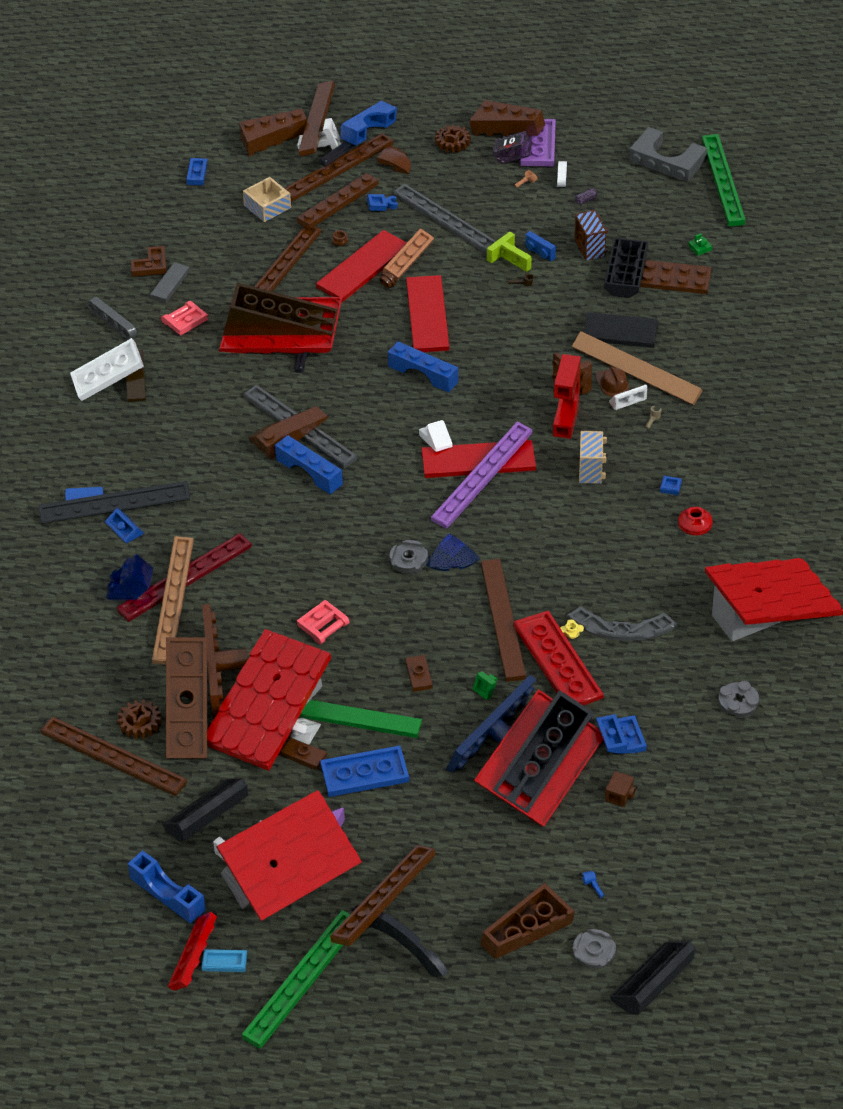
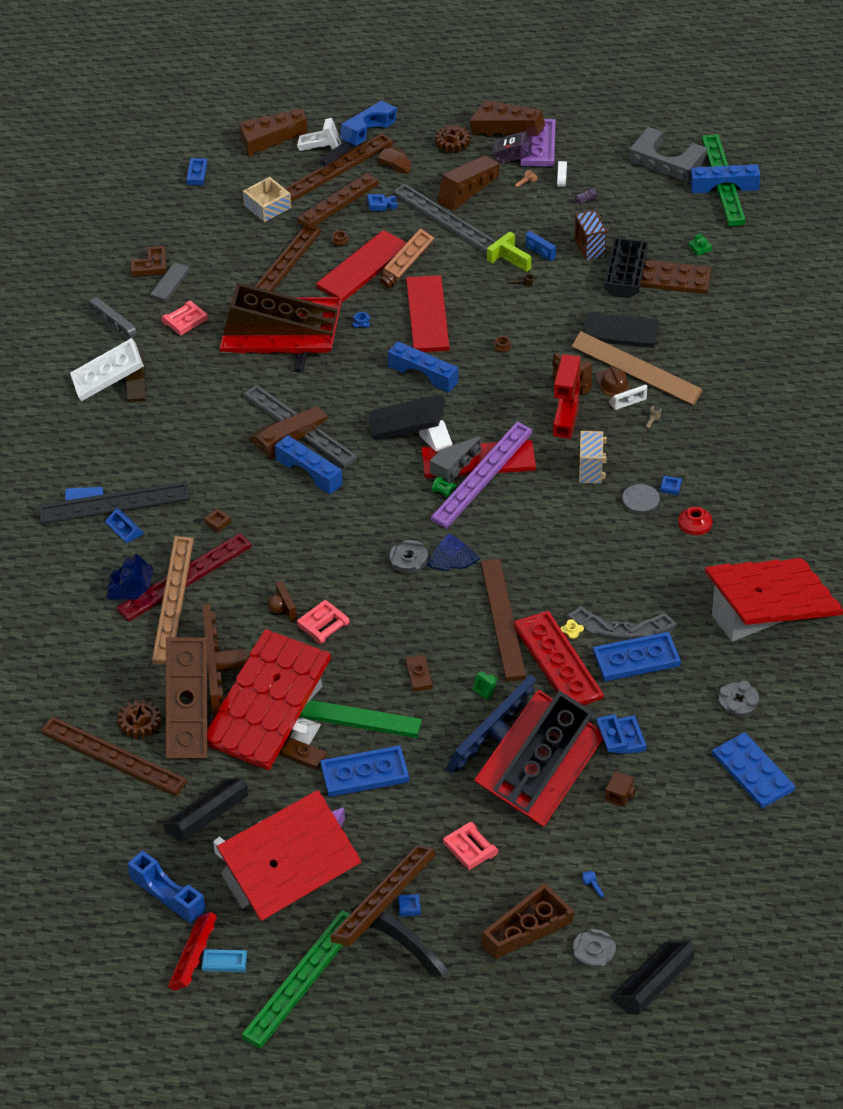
reddish brown tile [298,80,335,156] -> none
none -> reddish brown plate [204,508,231,532]
none -> reddish brown tile [268,581,297,621]
none -> blue plate [353,312,370,328]
none -> black piece [369,395,446,440]
none -> blue tile [398,894,421,917]
none -> dark grey slope [430,436,482,483]
none -> green bush [432,477,456,499]
none -> reddish brown wedge [438,155,500,211]
none -> coral plate [443,822,499,871]
none -> reddish brown plate [494,336,512,352]
none -> blue plate [593,632,681,681]
none -> flat silver tile [622,484,660,515]
none -> blue arch [690,164,760,193]
none -> blue plate [712,732,795,808]

